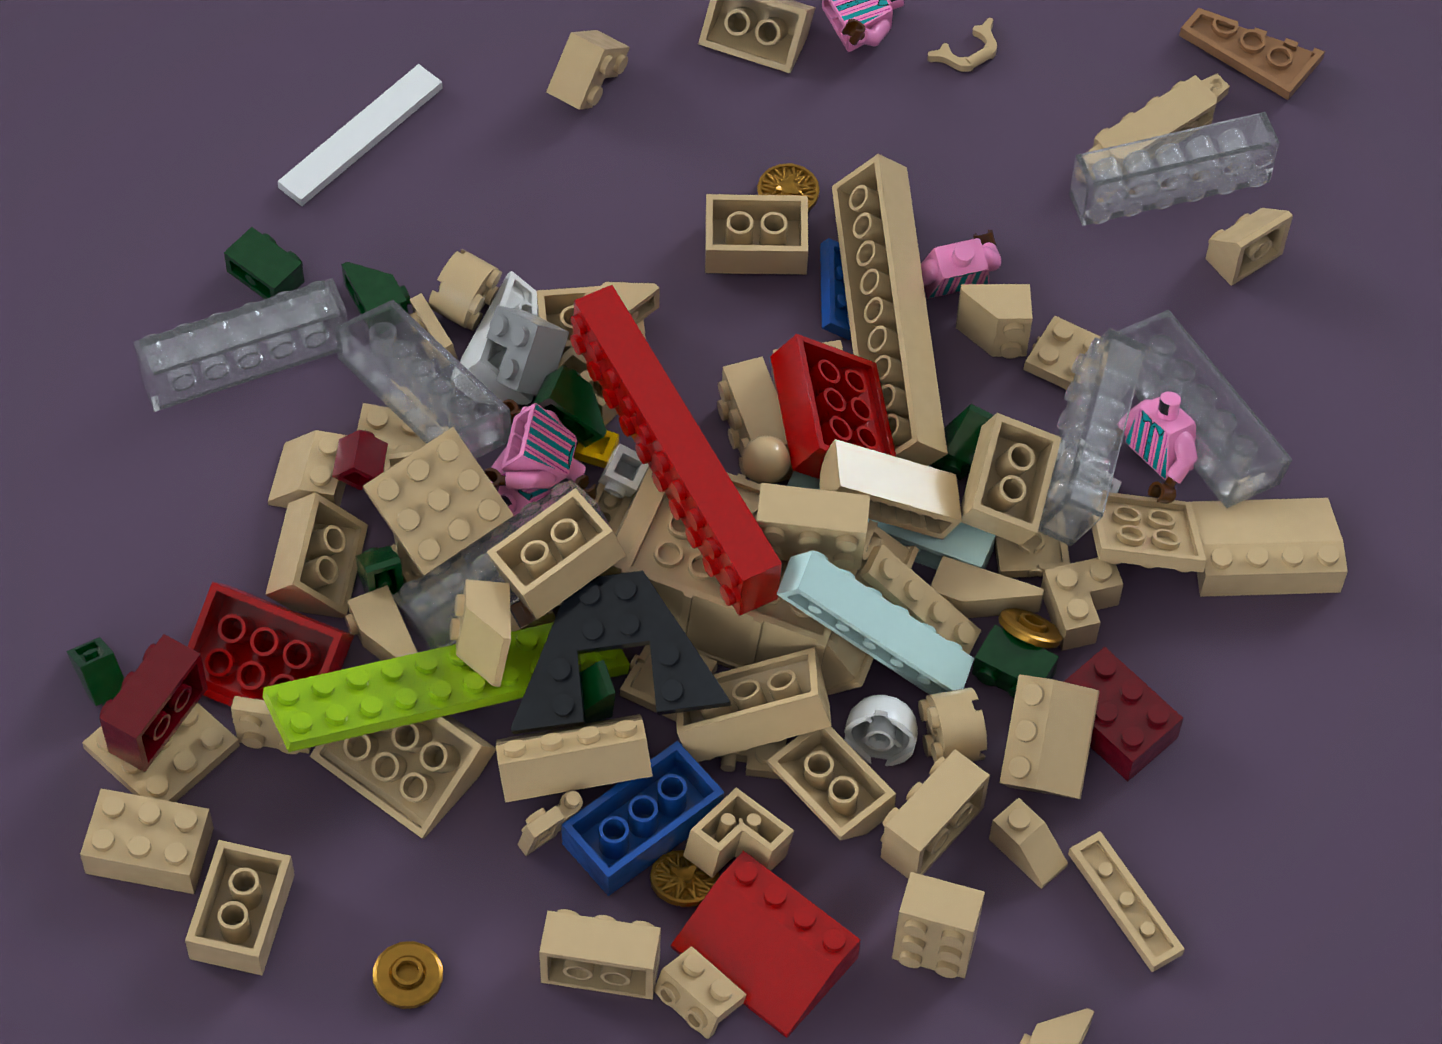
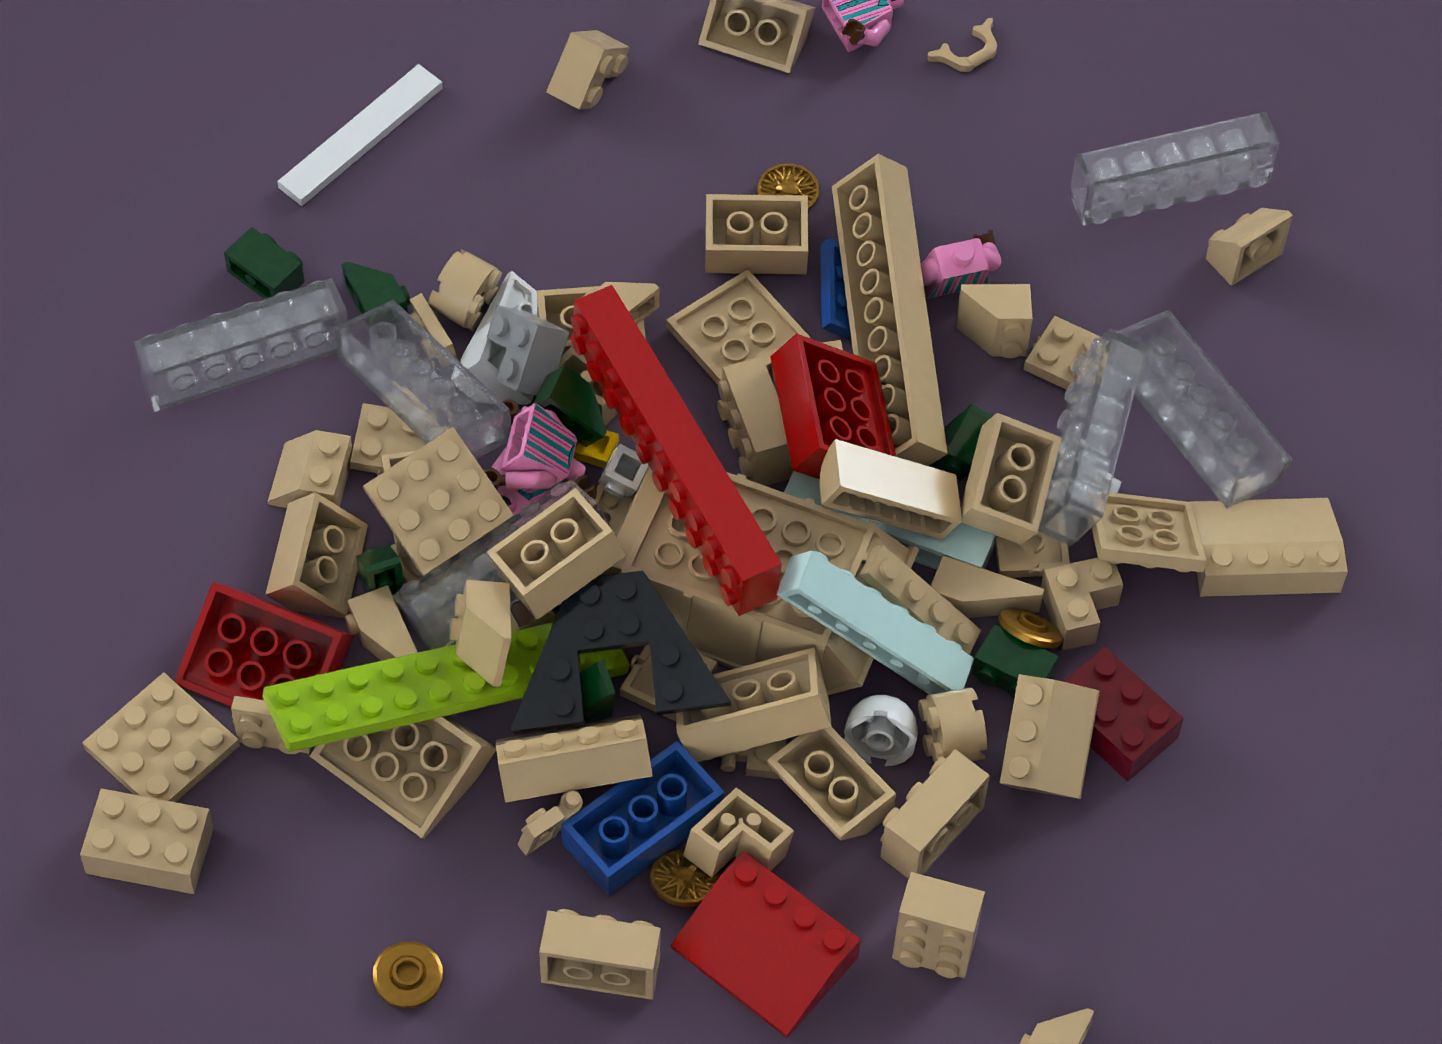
dark green slope [66,637,124,706] -> none
dark red brick [99,634,208,772] -> none
tan brick [185,840,295,976] -> none
dark red brick [332,430,388,490] -> none
tan bracket [654,946,747,1039] -> none
tan piece [741,436,791,484] -> none
tan brick [756,483,871,570] -> none
tan slope [989,798,1068,889] -> none
tan plate [1068,831,1185,972] -> none
tan hinge [1080,74,1230,183] -> none
bright pink torso [1094,391,1198,504] -> none
medium nougat wing [1179,8,1325,100] -> none
none -> tan plate [666,269,810,384]

